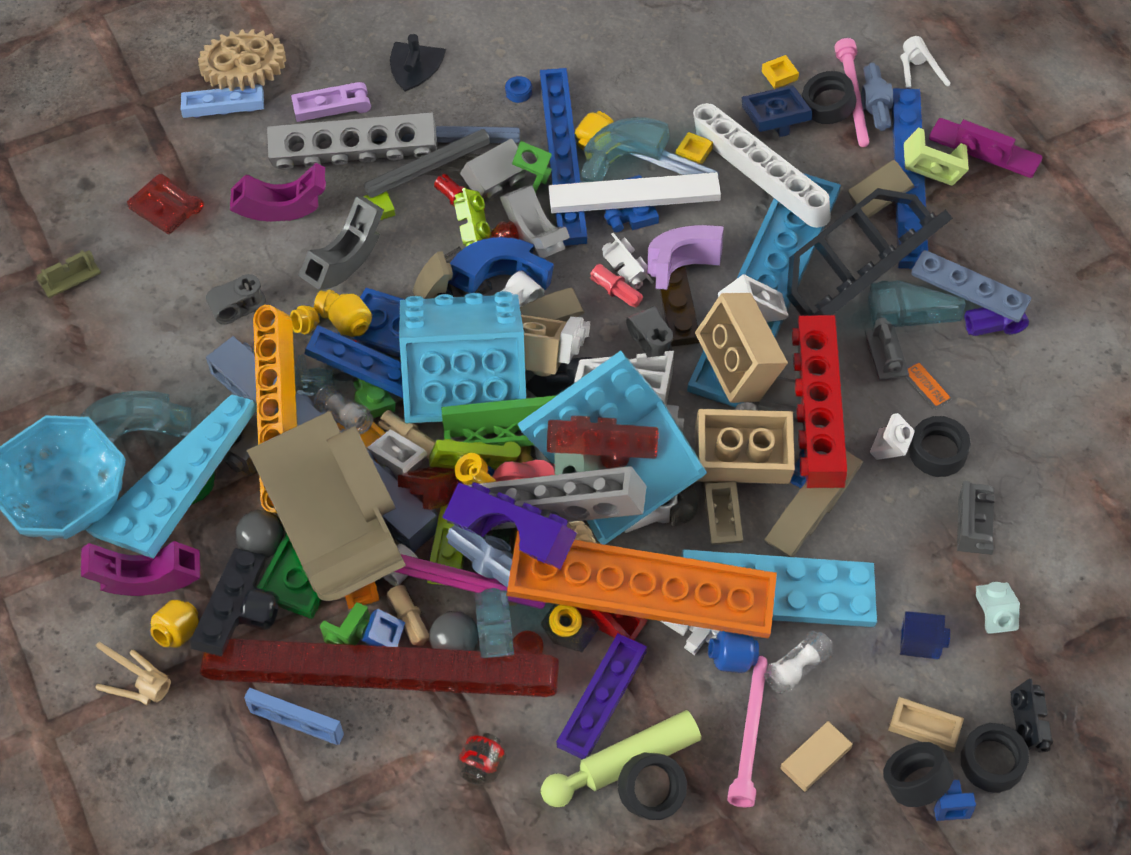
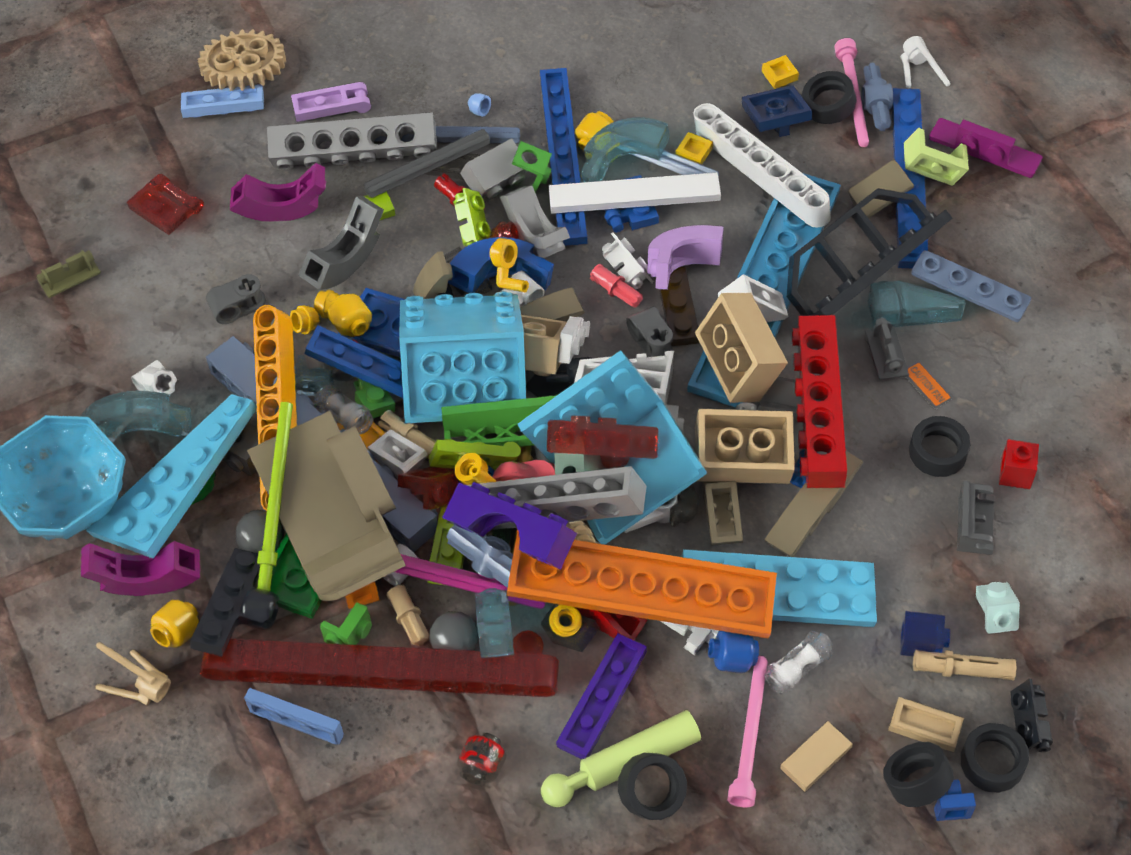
tile [362,609,405,654] -> none
black shield [390,34,446,92] -> none
blue tile [505,76,532,103] -> none
white bracket [870,413,915,460] -> none
dark purple piece [964,307,1029,337] -> none
none -> white piece [131,360,177,399]
none -> lime bar [257,402,293,591]
none -> light blue hinge [468,93,491,117]
none -> yellow plate [490,238,529,293]
none -> tan pin [913,650,1016,681]
none -> red brick [999,439,1039,489]

